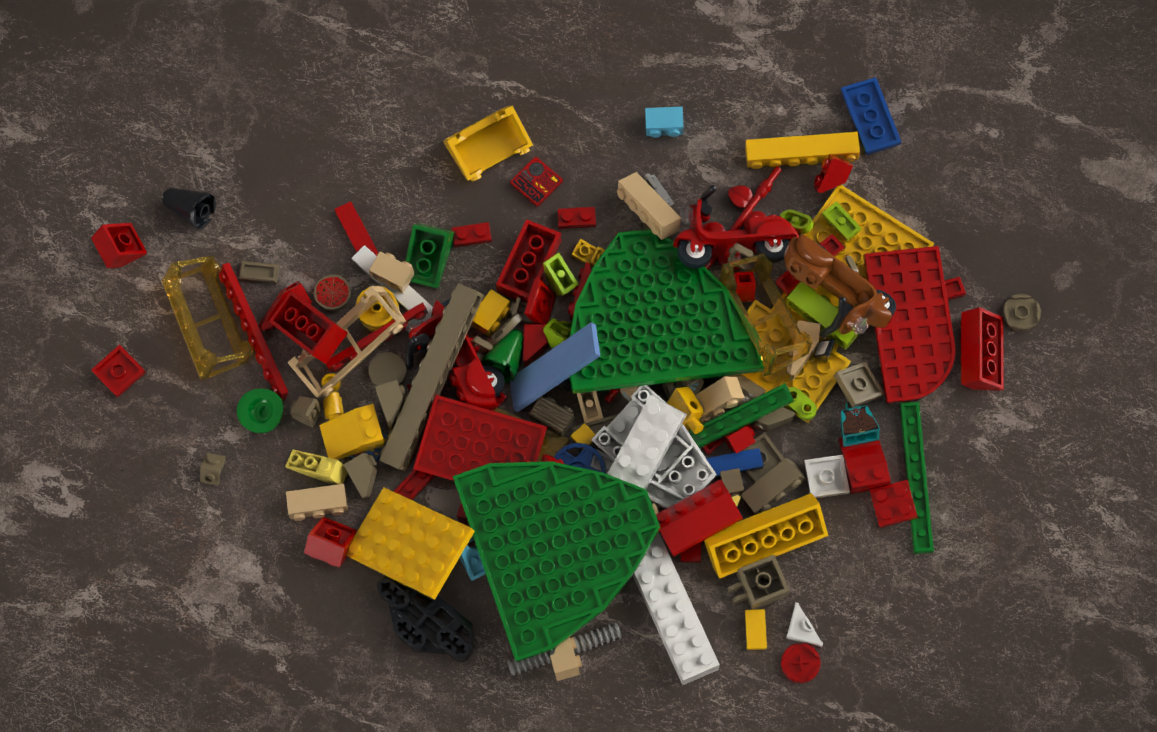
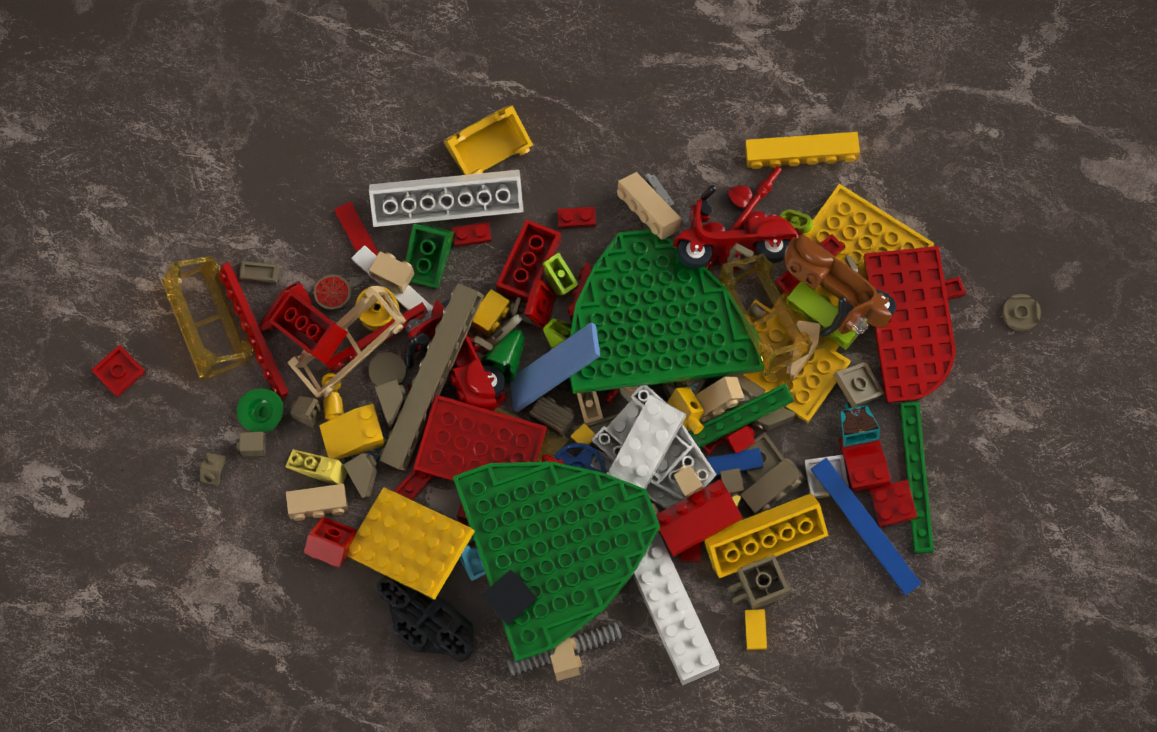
red slope [91,222,147,269] -> none
black cone [162,188,216,229] -> none
tile [510,156,563,207] -> none
red slope [523,324,549,367] -> none
yellow slope [570,238,605,267] -> none
medium azure brick [645,107,683,138] -> none
red brick [733,271,756,302] -> none
red tile [781,643,821,683] -> none
white tile [786,602,823,648] -> none
lime plate [787,387,817,421] -> none
red slope [814,154,853,193] -> none
black slope [814,339,835,363] -> none
lime plate [822,201,862,242] -> none
blue plate [841,77,901,155] -> none
red slope [961,307,1004,391] -> none
none -> dark tan brick [236,432,266,457]
none -> white brick [369,170,524,227]
none -> black tile [481,569,538,626]
none -> tan brick [674,465,704,497]
none -> dark tan hinge [749,303,766,320]
none -> blue tile [810,458,922,596]

